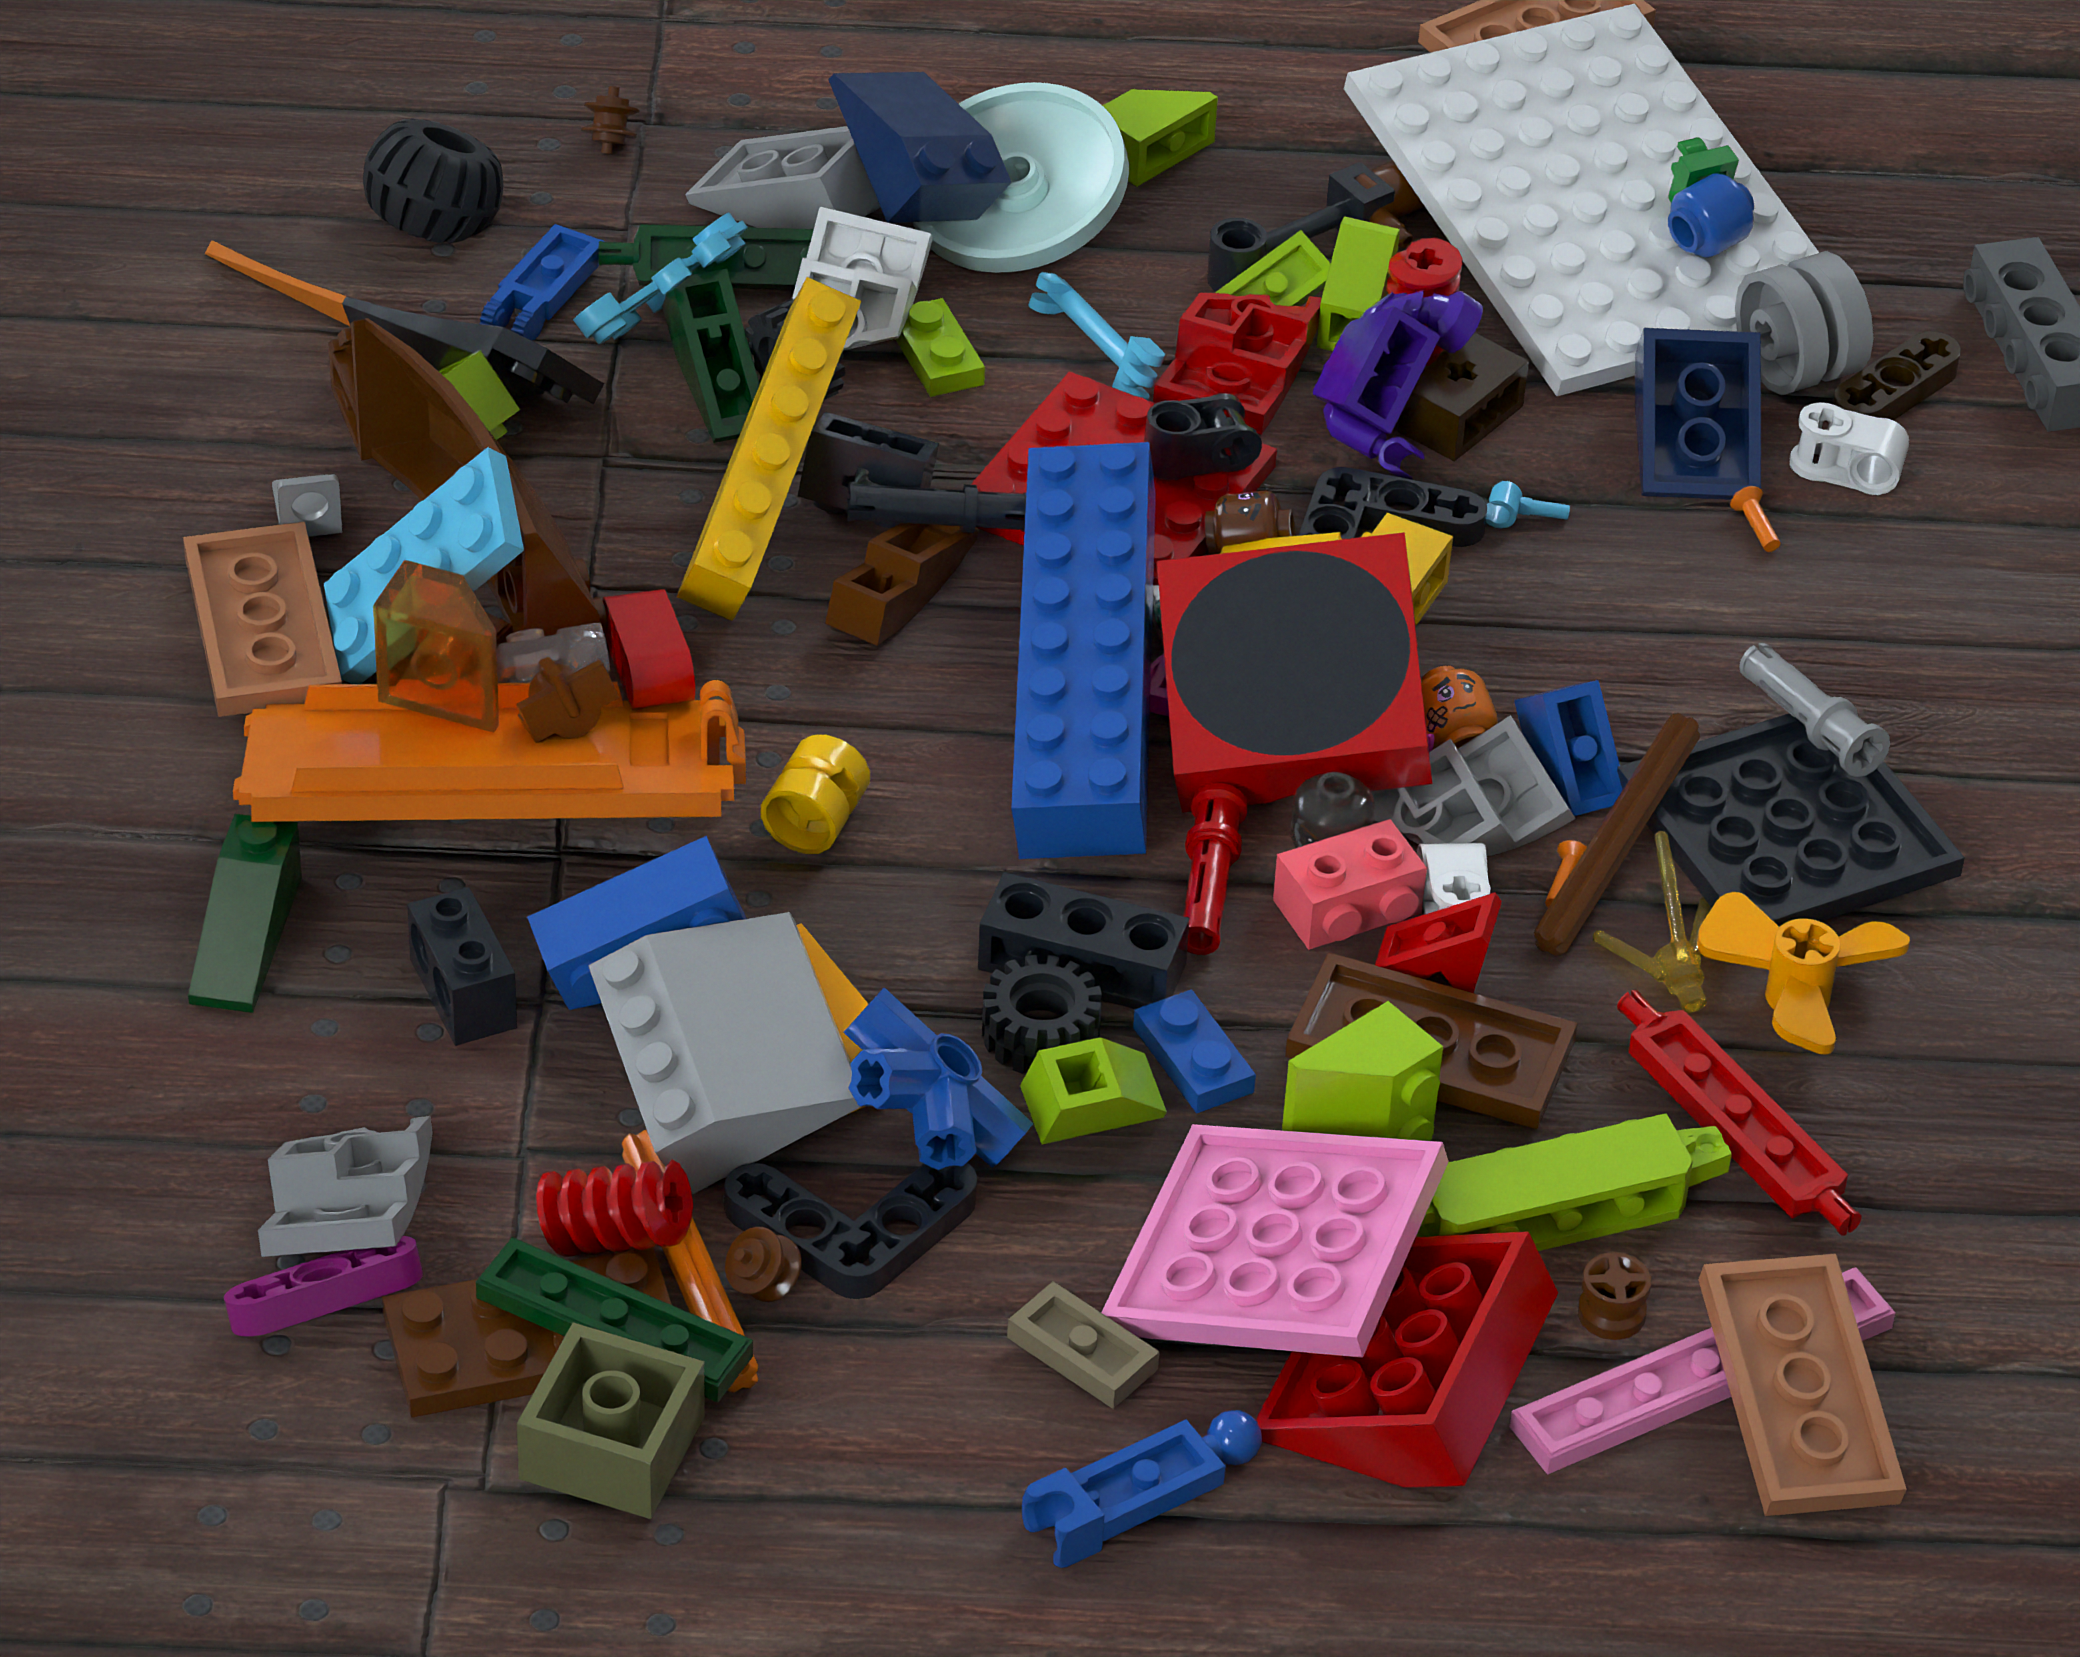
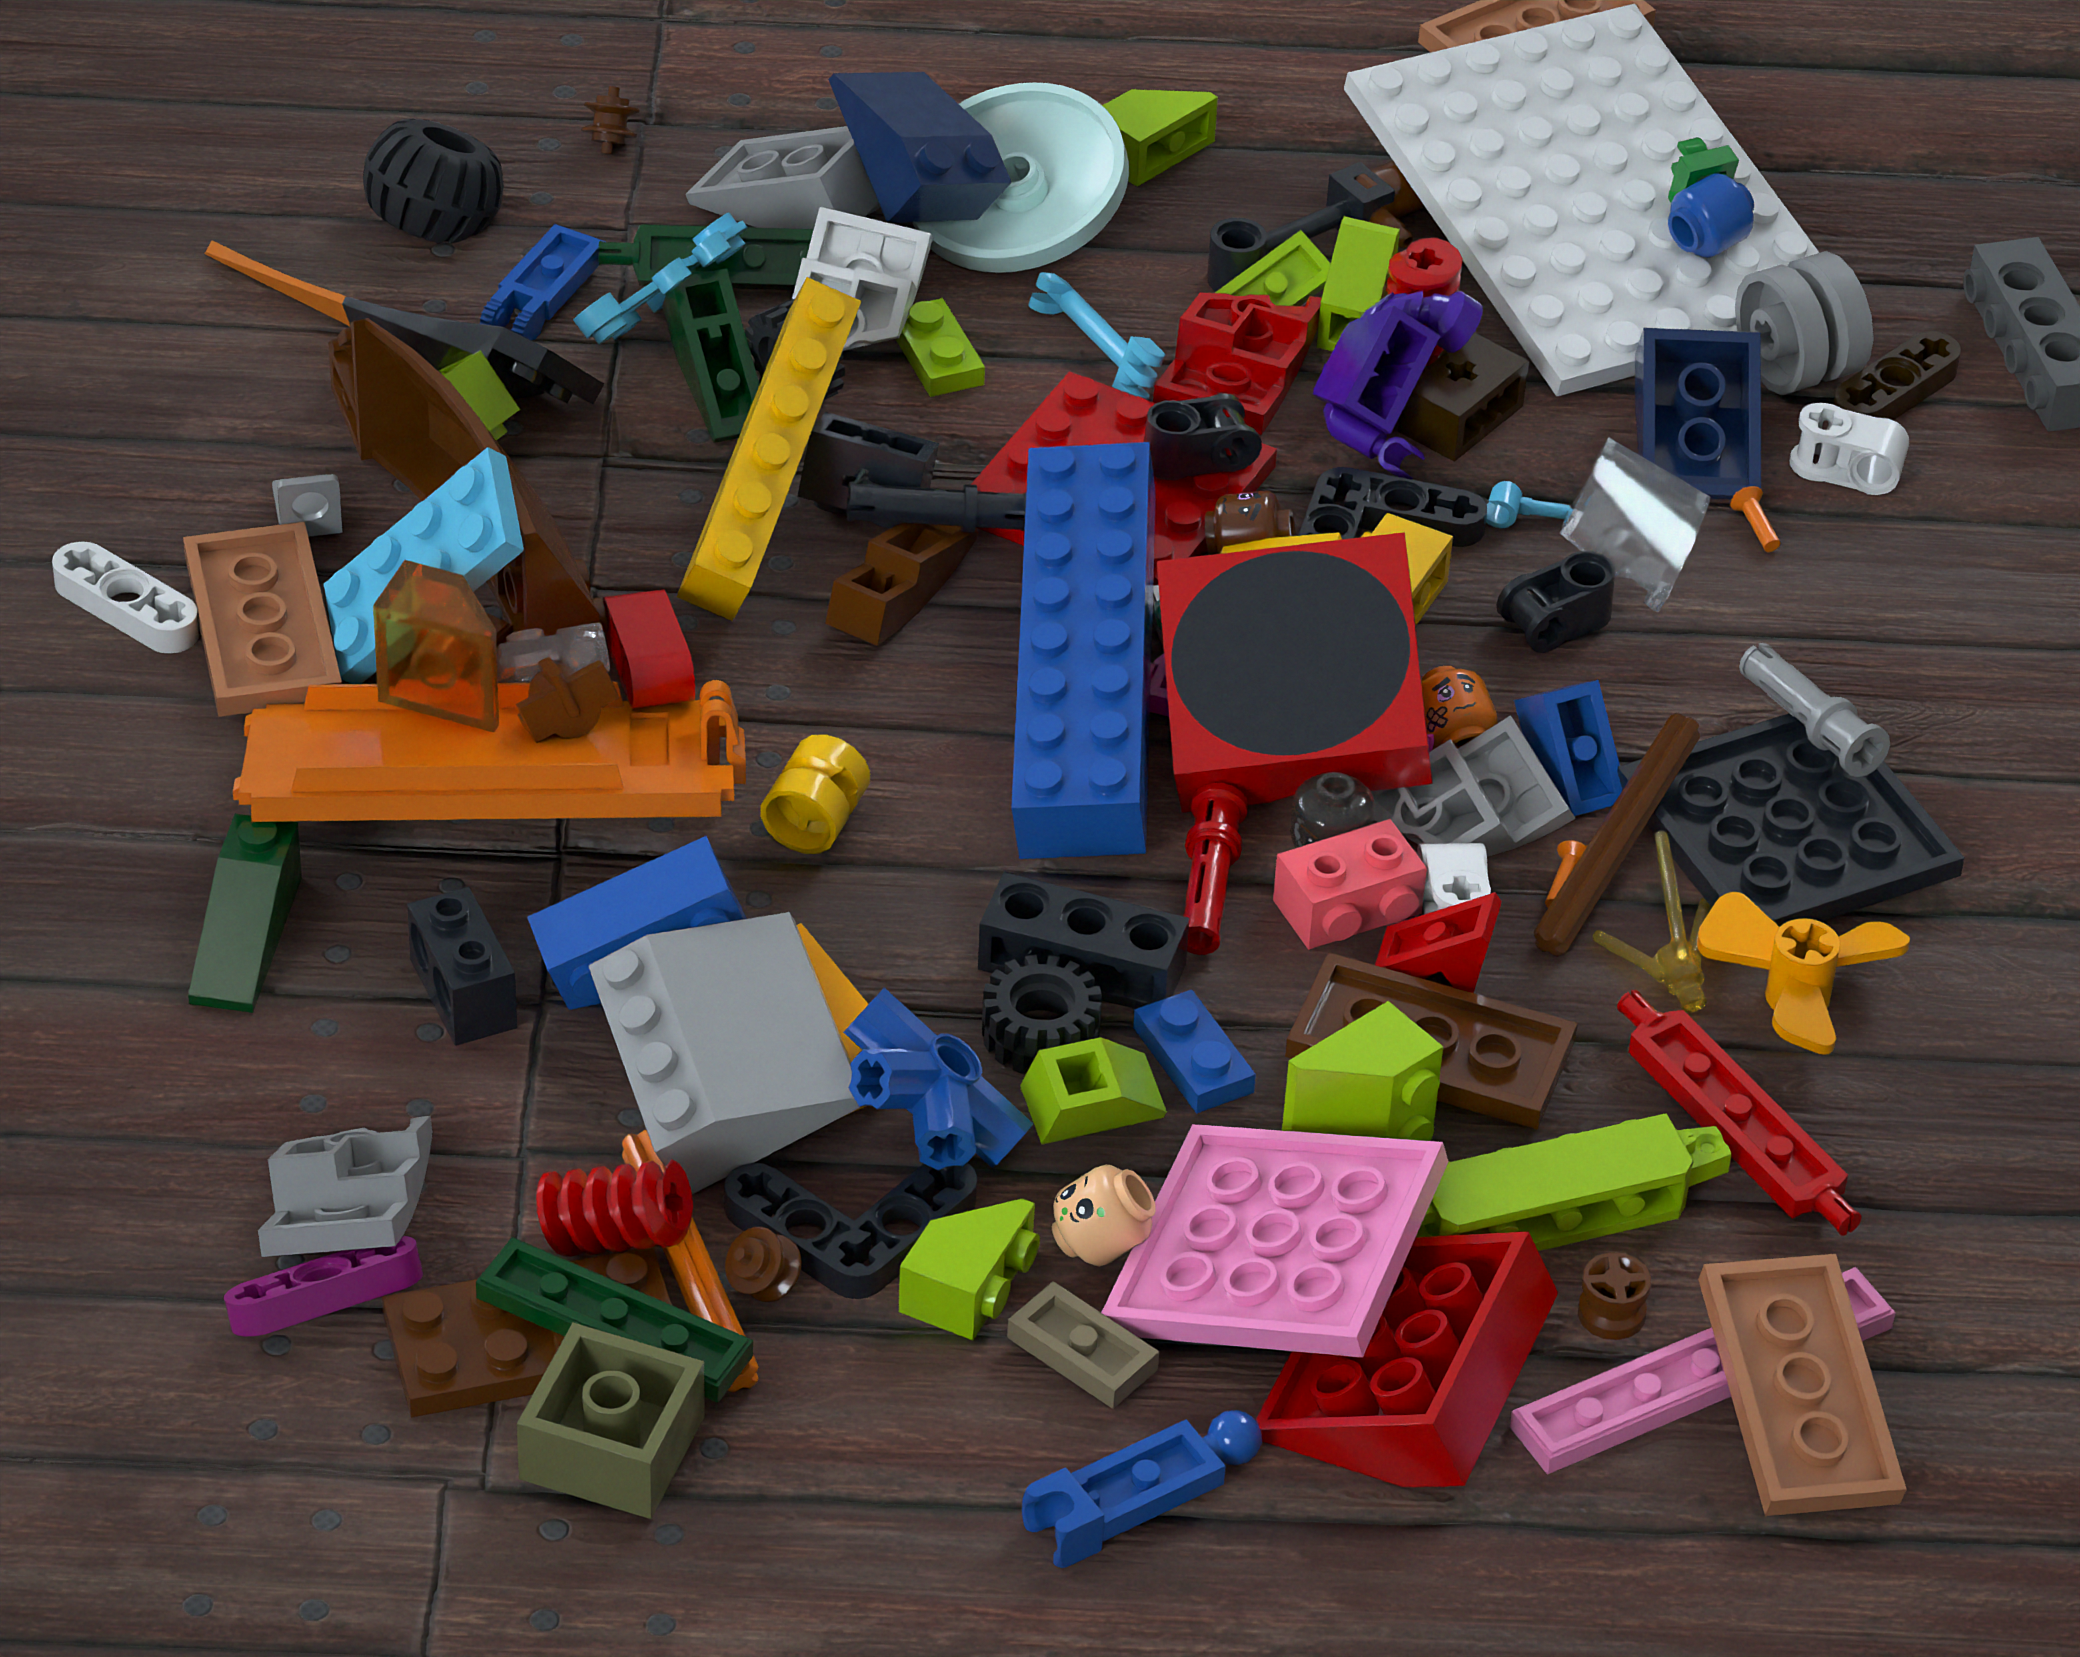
none -> white beam [52,542,199,653]
none -> lime slope [899,1198,1040,1341]
none -> light nougat head [1052,1164,1156,1267]
none -> black piece [1496,551,1615,653]
none -> clear slope [1560,437,1711,612]

